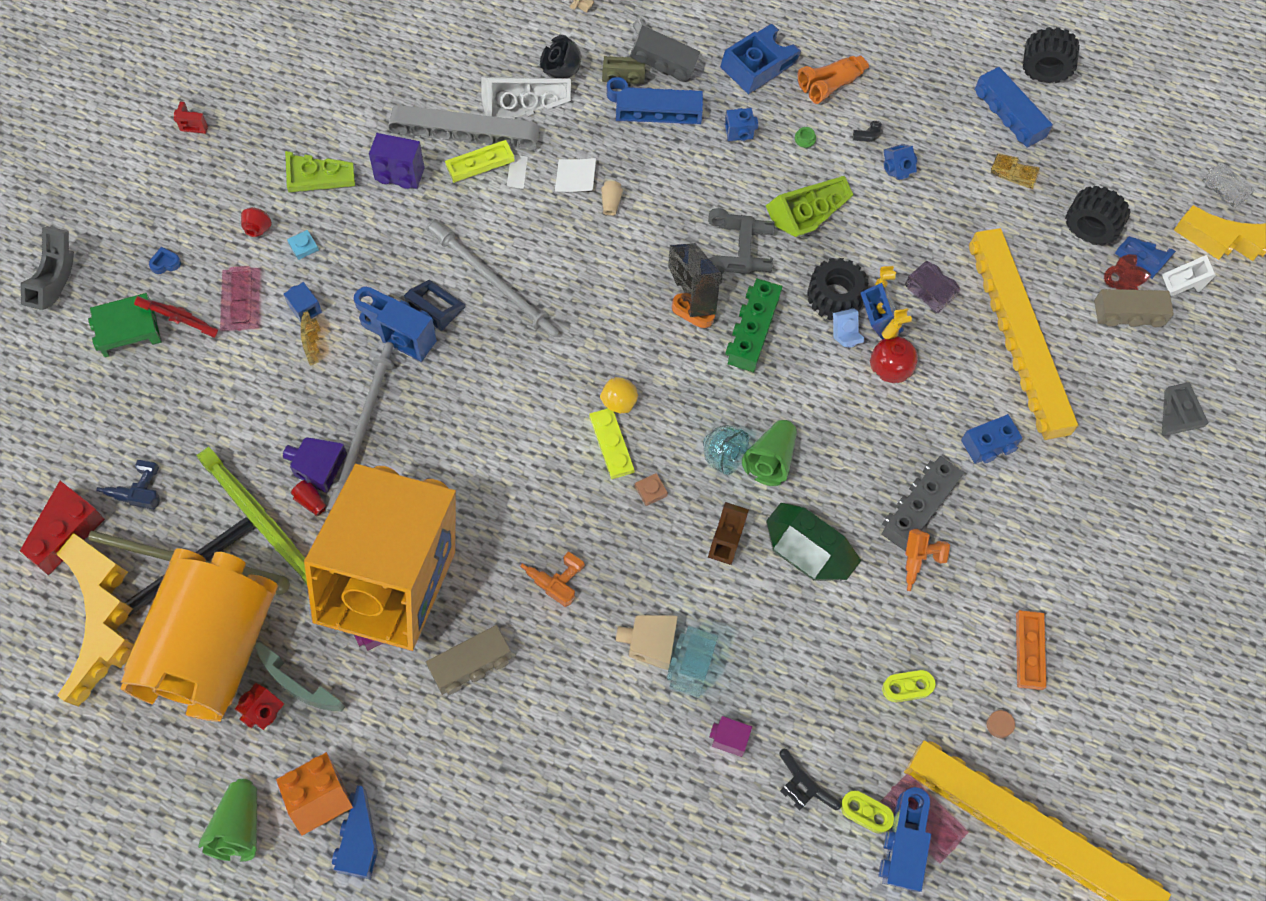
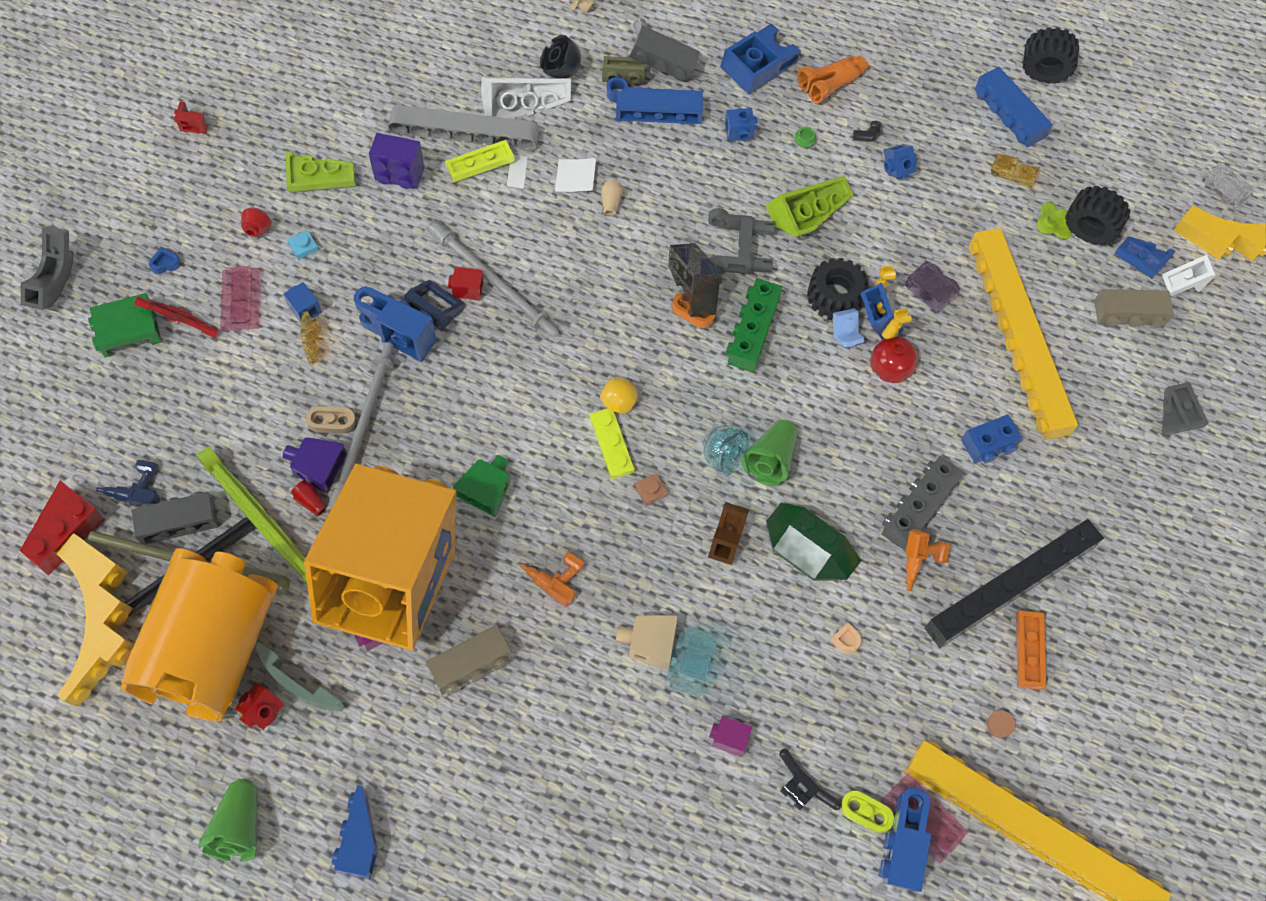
orange brick [276,752,353,836] -> none
neon yellow plate [882,670,935,703] -> none
clear red plate [1104,254,1151,290] -> none
none -> dark grey brick [131,491,218,545]
none -> tan plate [306,406,356,433]
none -> red brick [448,266,484,301]
none -> green torso [453,455,510,517]
none -> light nougat tile [830,622,862,654]
none -> black brick [924,519,1104,649]
none -> lime plate [1036,201,1072,239]

